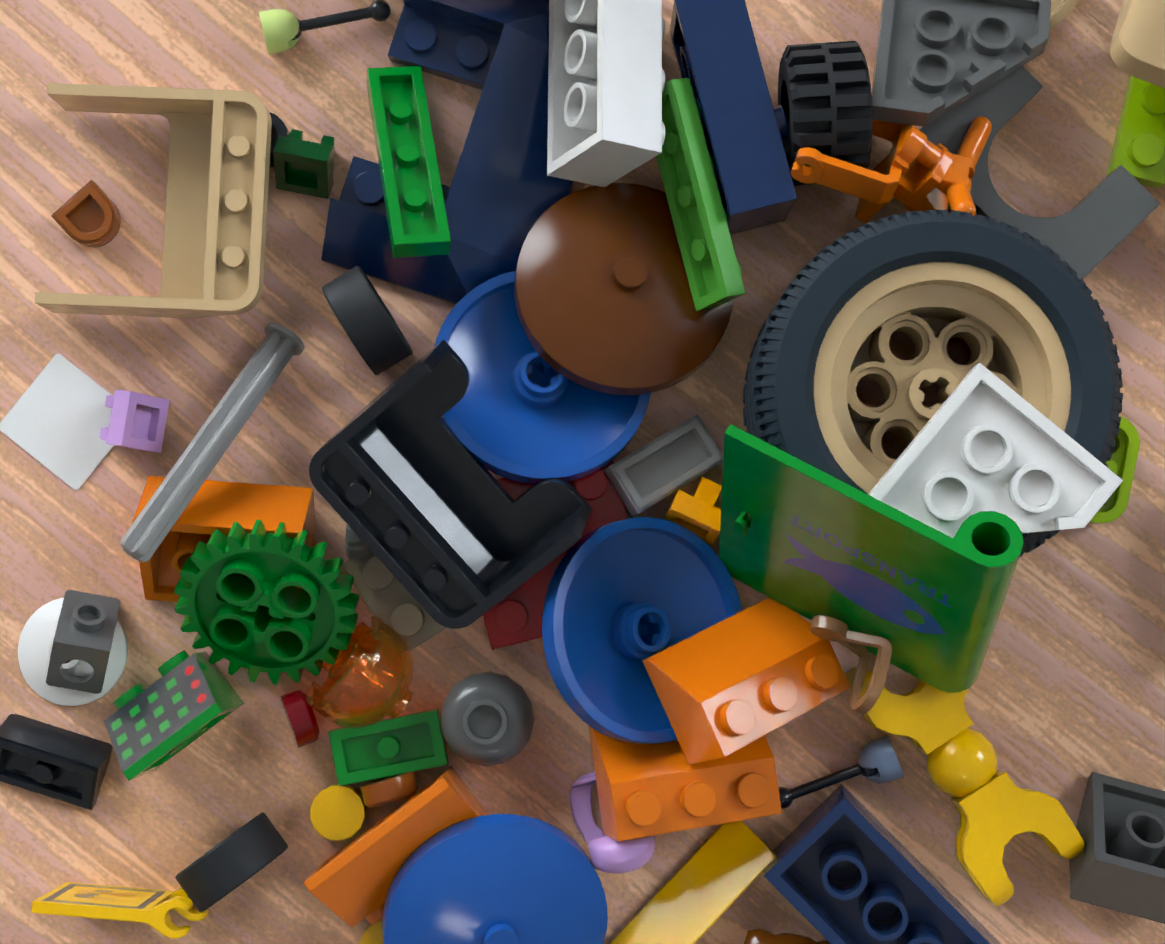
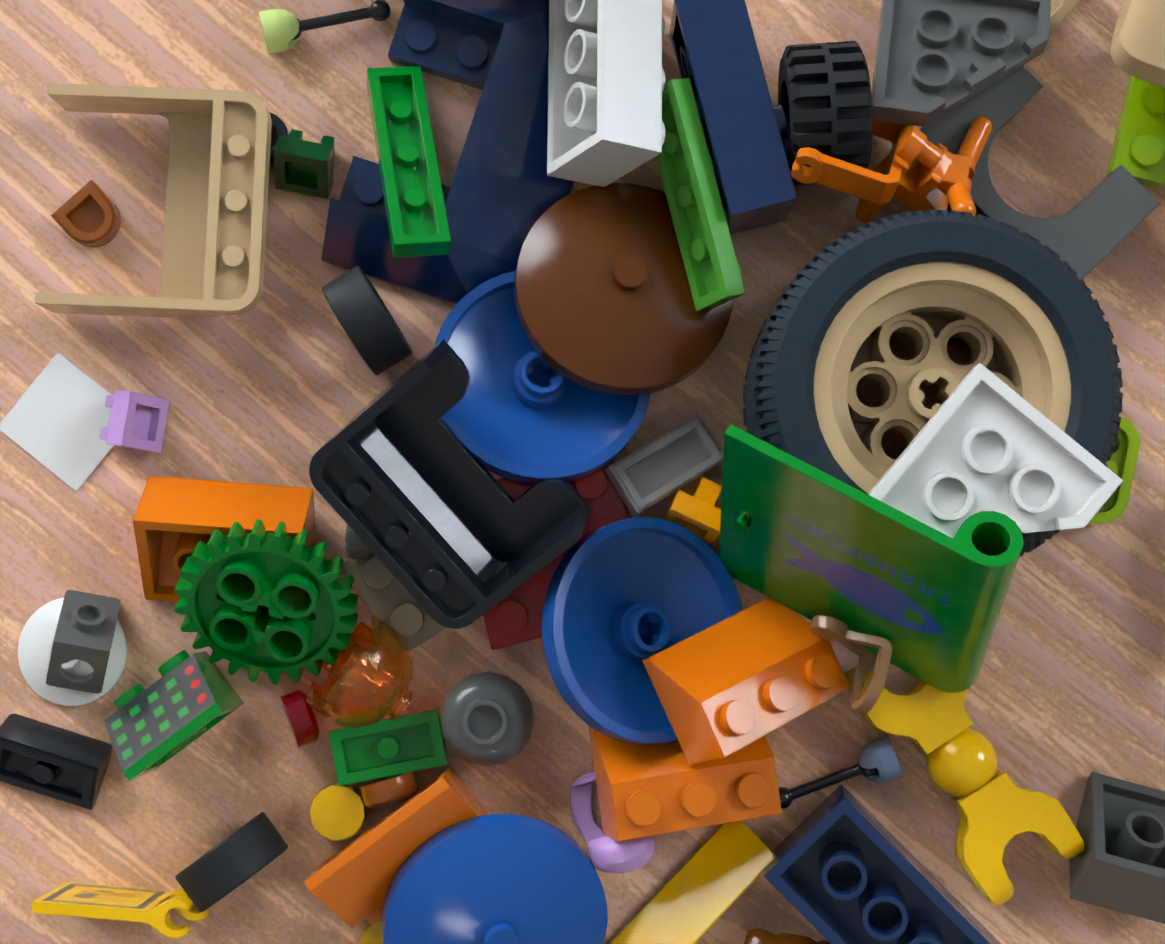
light grey axle [120,323,305,562] -> none

